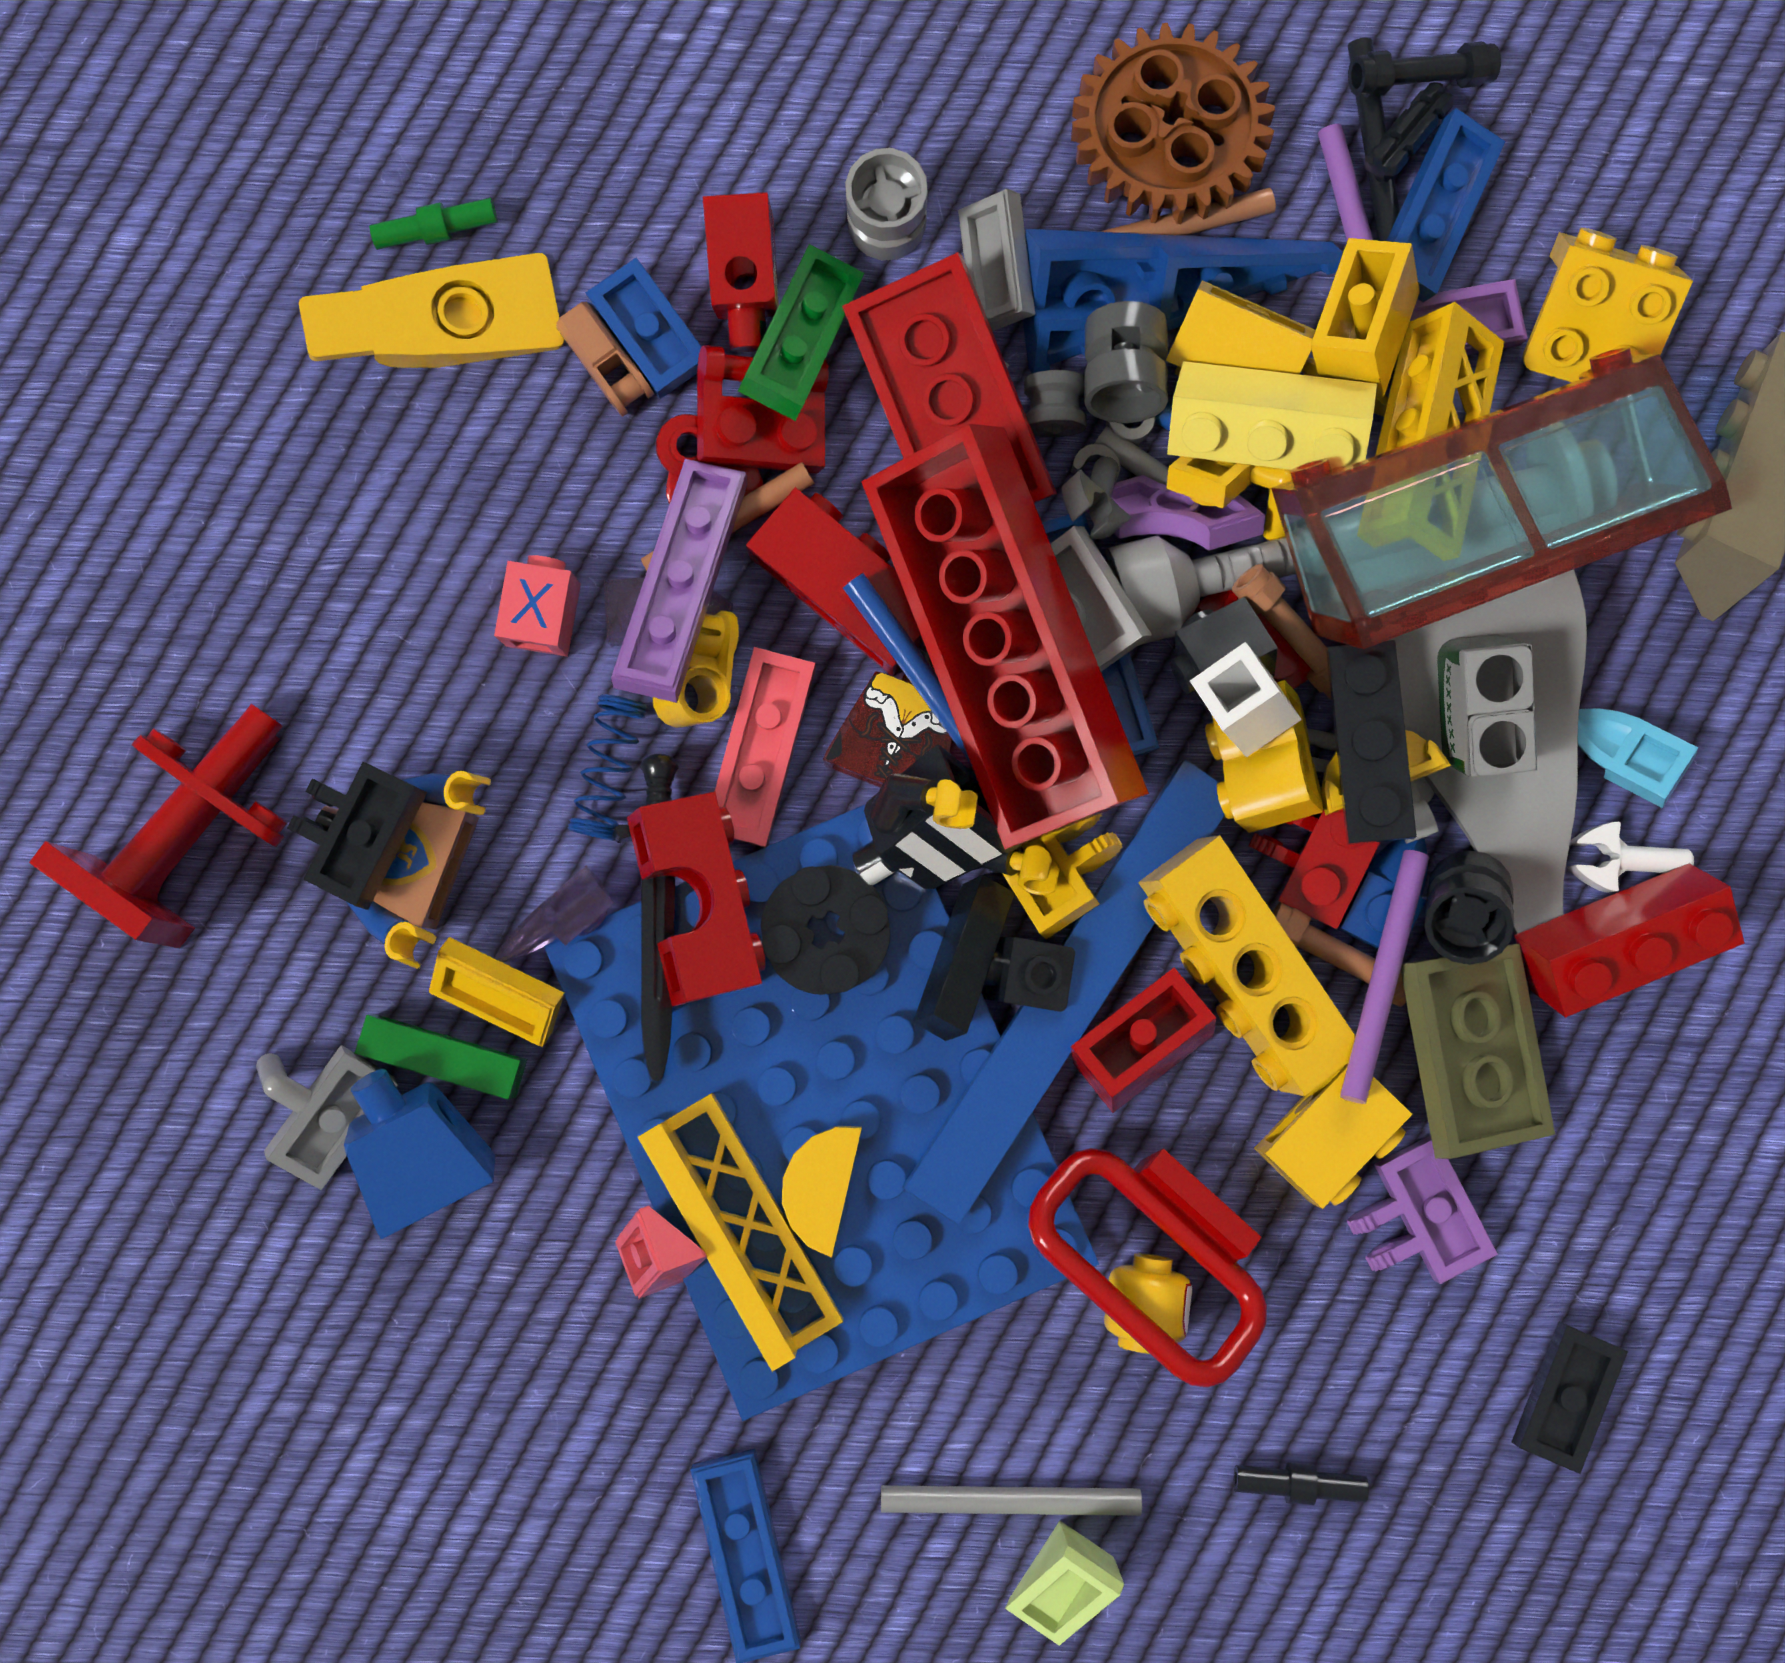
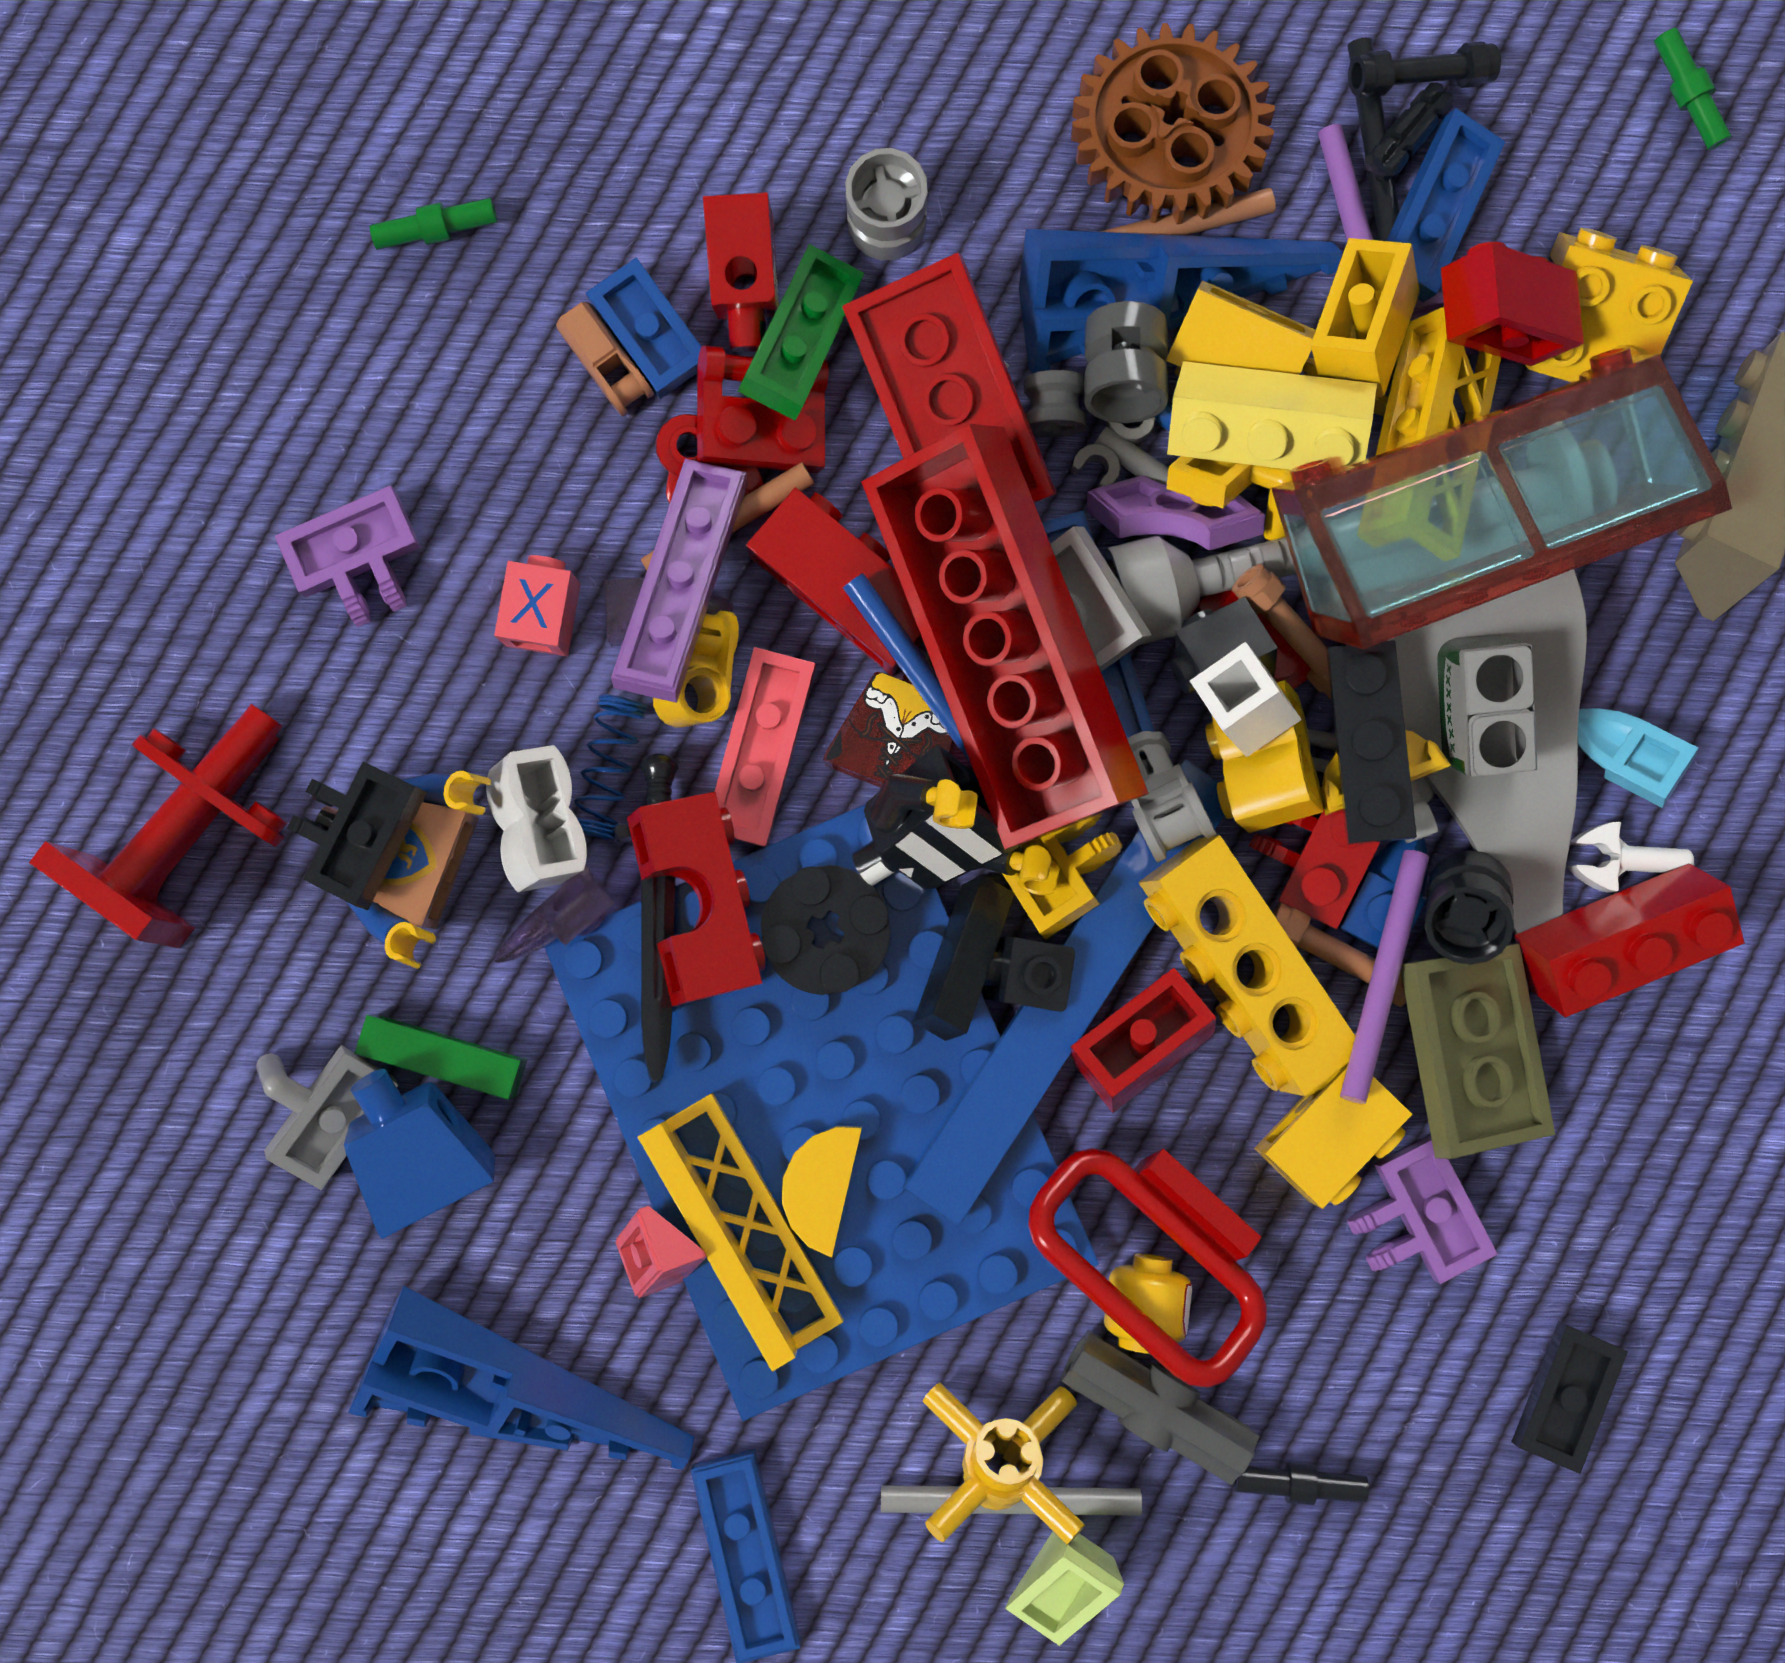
yellow piece [299,253,564,368] -> none
yellow tile [429,937,565,1047] -> none
light grey tile [958,189,1035,331] -> none
dark grey bar [1062,457,1131,539] -> none
none -> medium lavender hinge [275,485,421,627]
none -> blue wedge [348,1285,695,1470]
none -> white brick [486,745,587,892]
none -> yellow bar [923,1382,1085,1545]
none -> dark grey piece [1060,1330,1260,1485]
none -> light grey connector [1127,731,1217,863]
none -> red brick [1441,242,1584,366]
none -> green bar [1654,27,1732,150]

